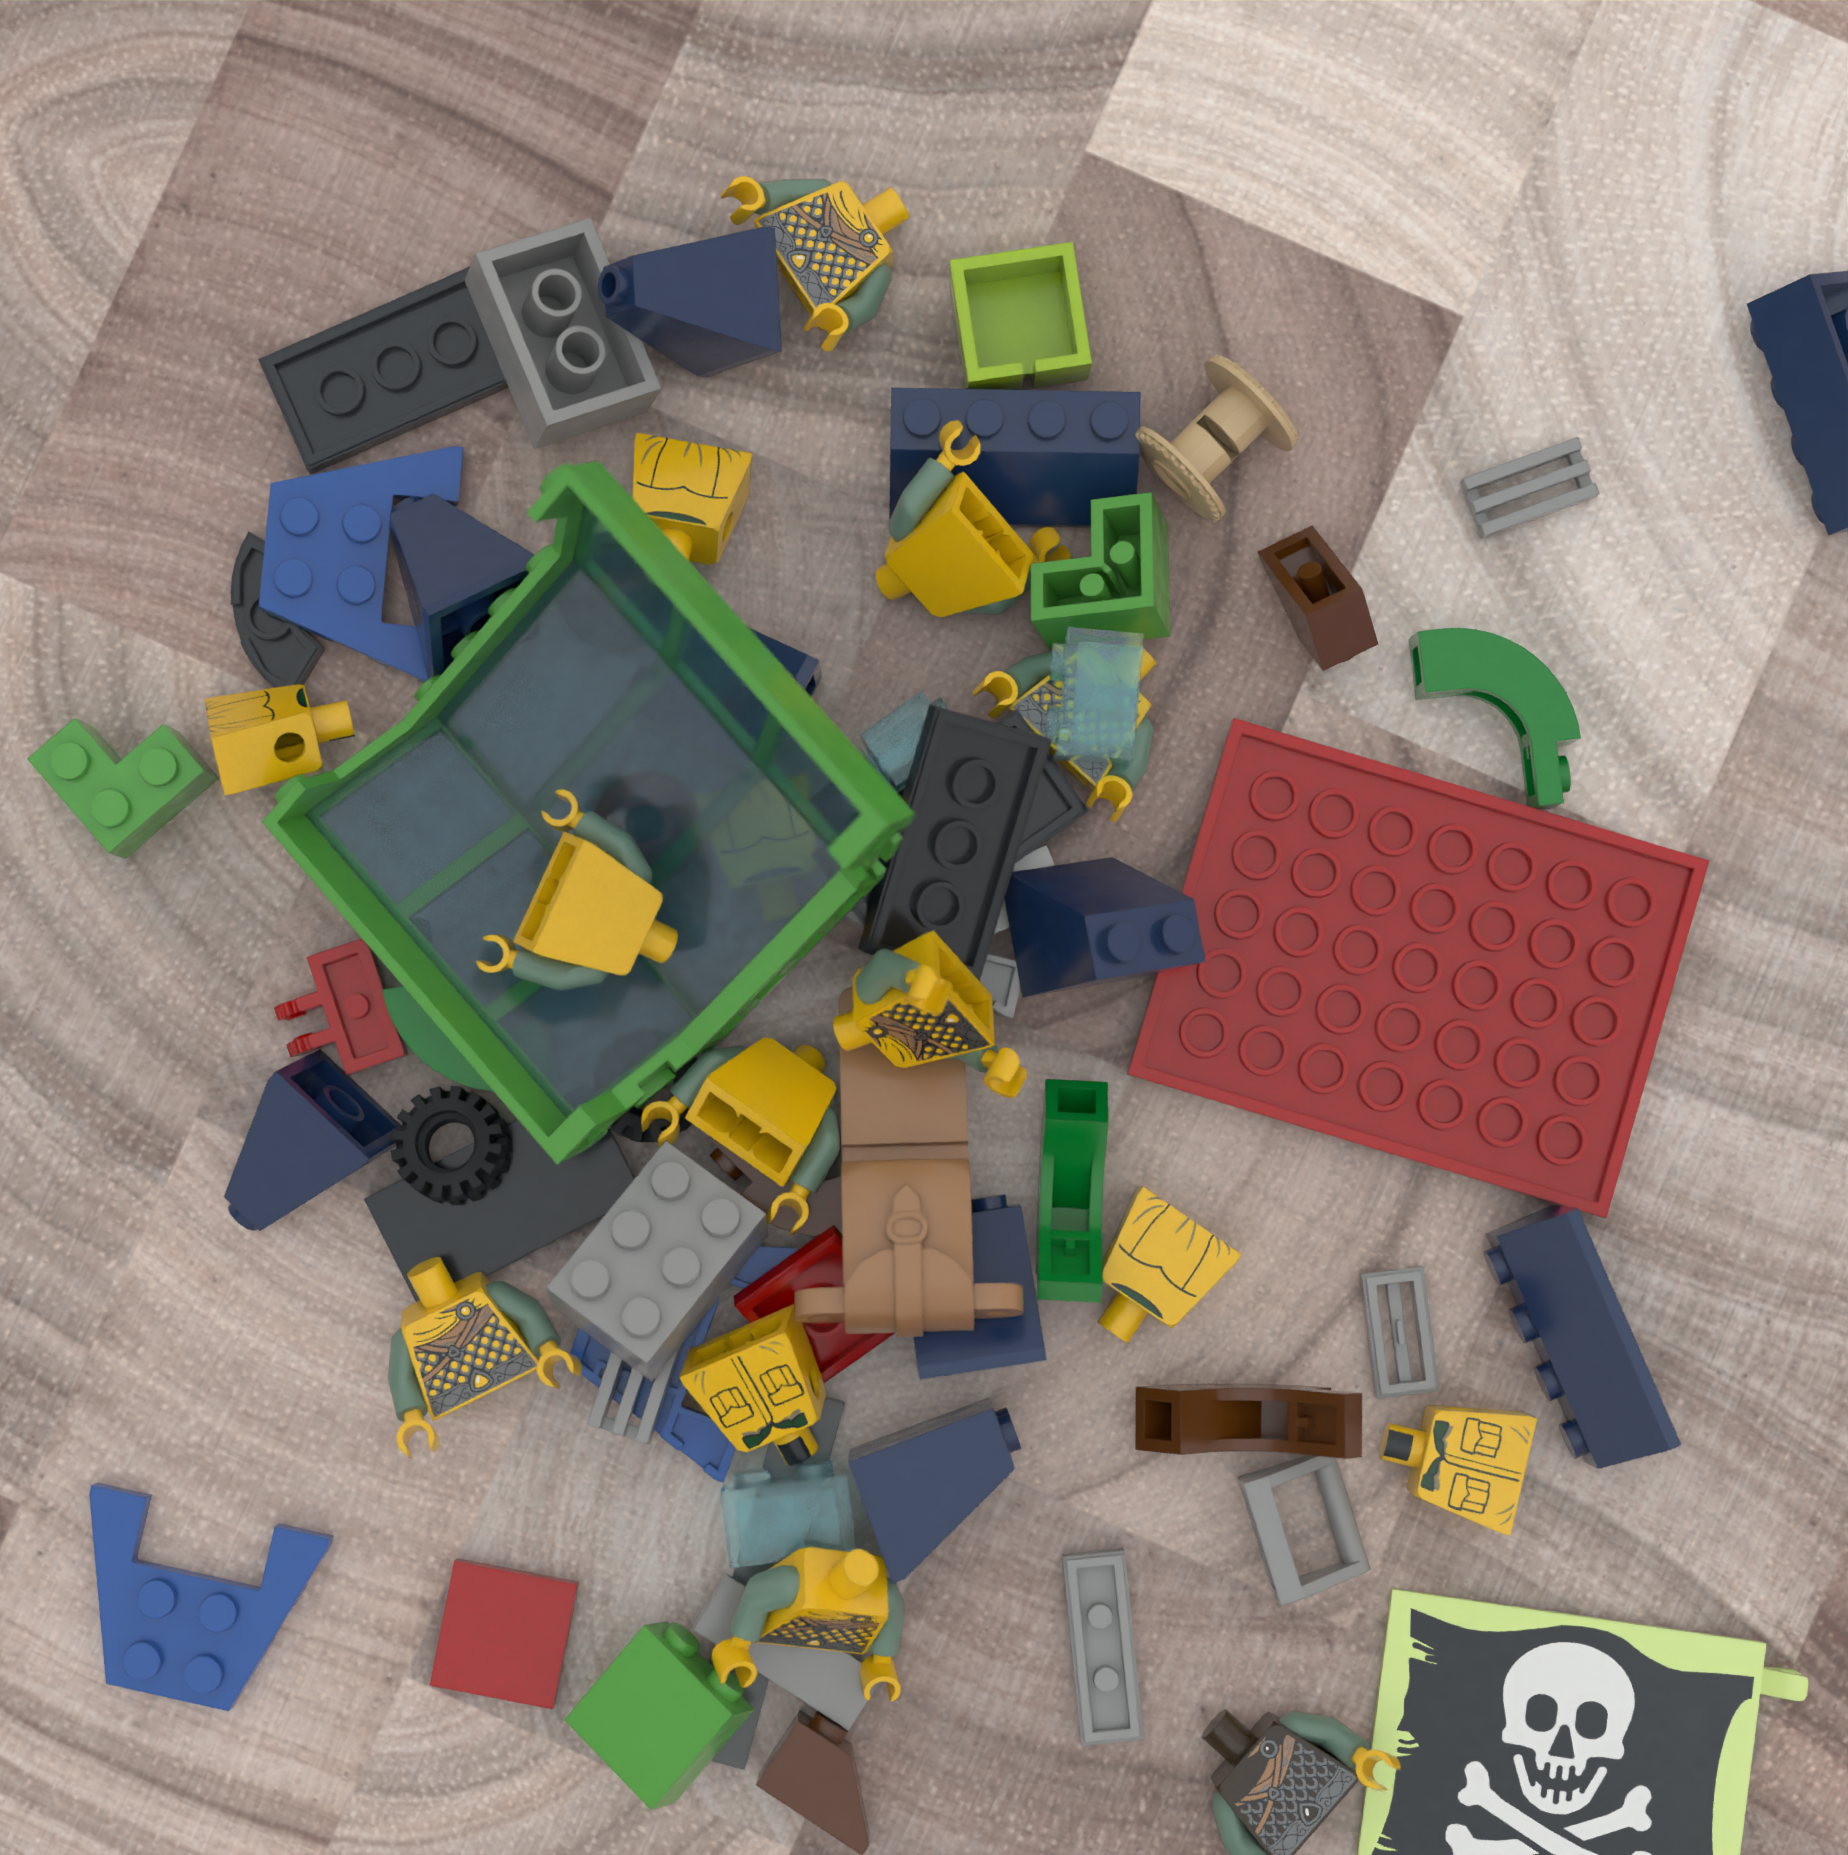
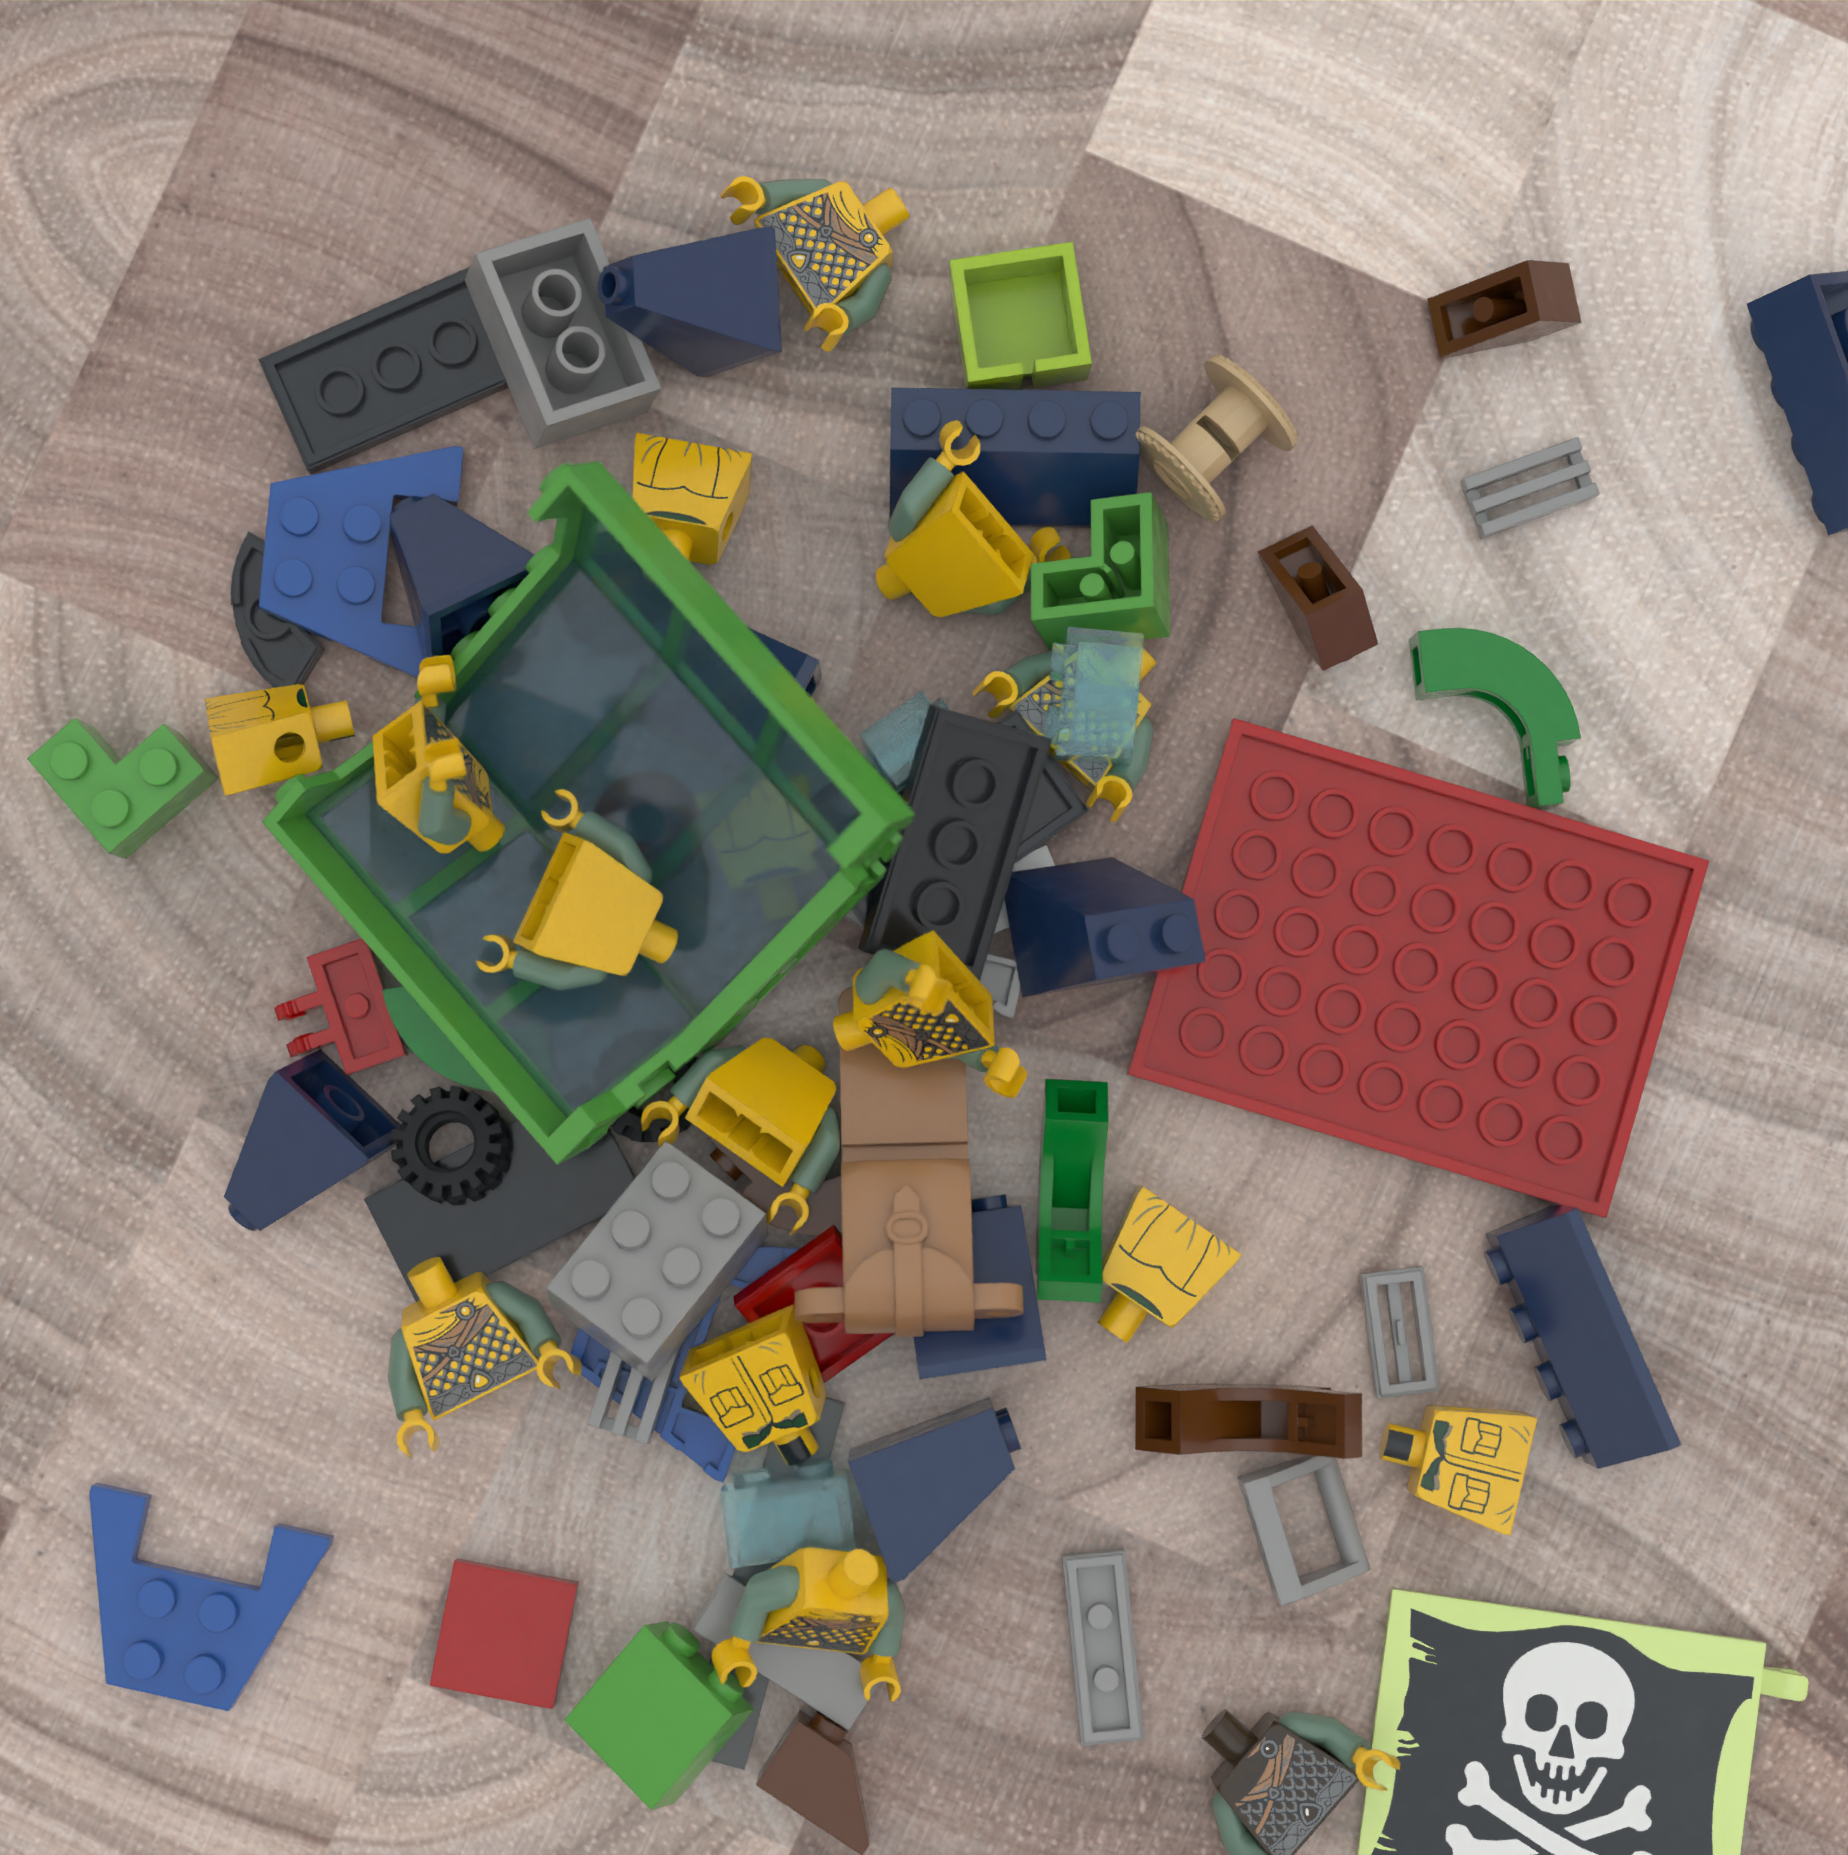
none -> torso [372,655,505,853]
none -> reddish brown slope [1427,260,1582,358]

